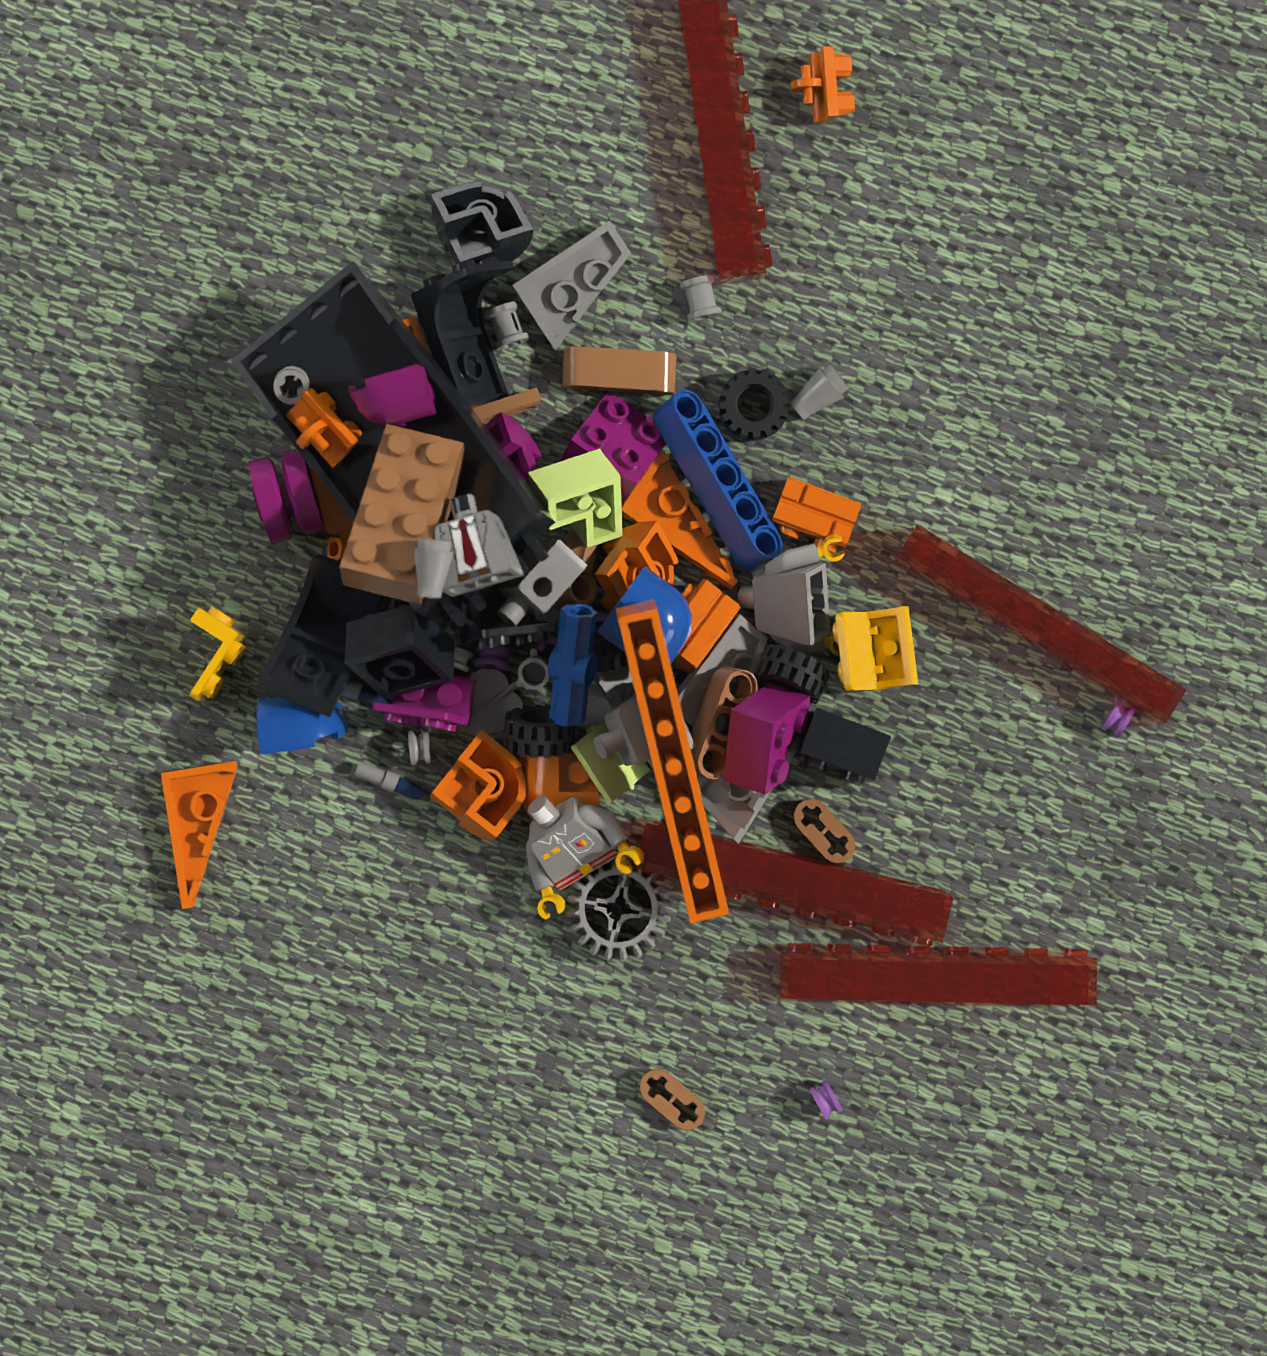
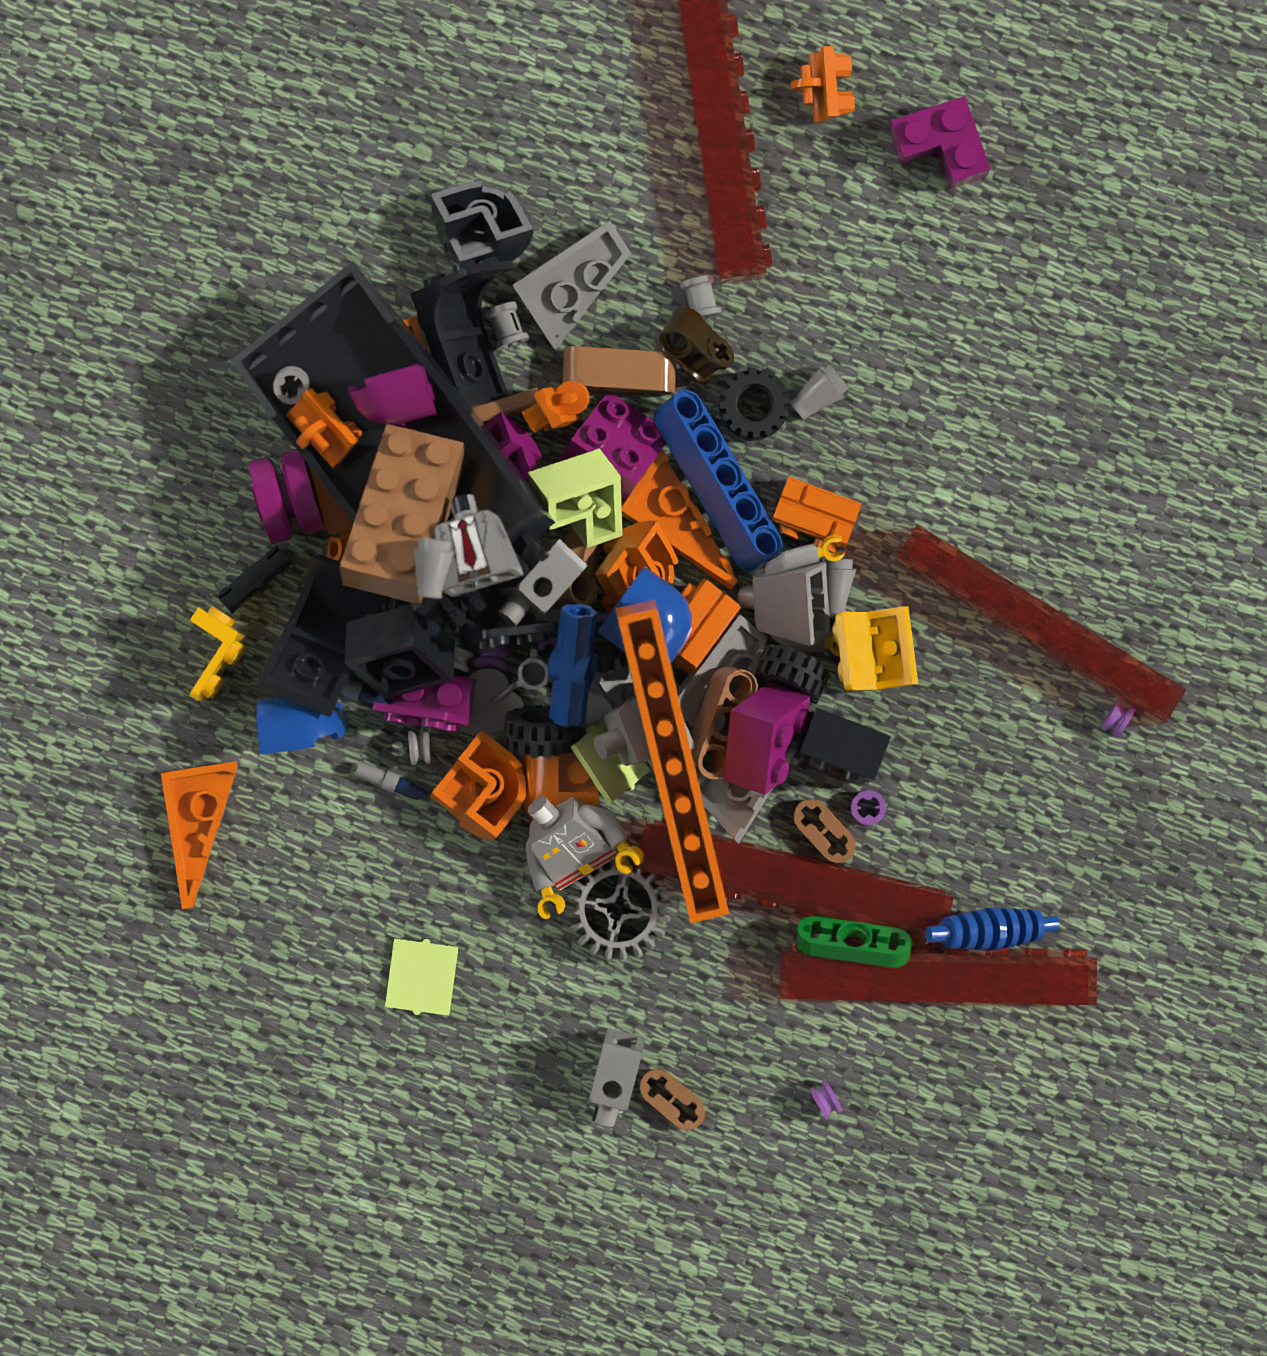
none -> black pin [216,545,292,614]
none -> yellowish green piece [385,939,459,1015]
none -> orange hips [522,381,589,432]
none -> light grey torso [589,1028,645,1127]
none -> dark brown piece [659,307,734,384]
none -> green beam [796,916,912,968]
none -> light grey cone [822,557,856,614]
none -> medium lavender bush [850,790,886,825]
none -> magenta brick [888,96,991,190]
none -> blue piece [925,907,1060,951]

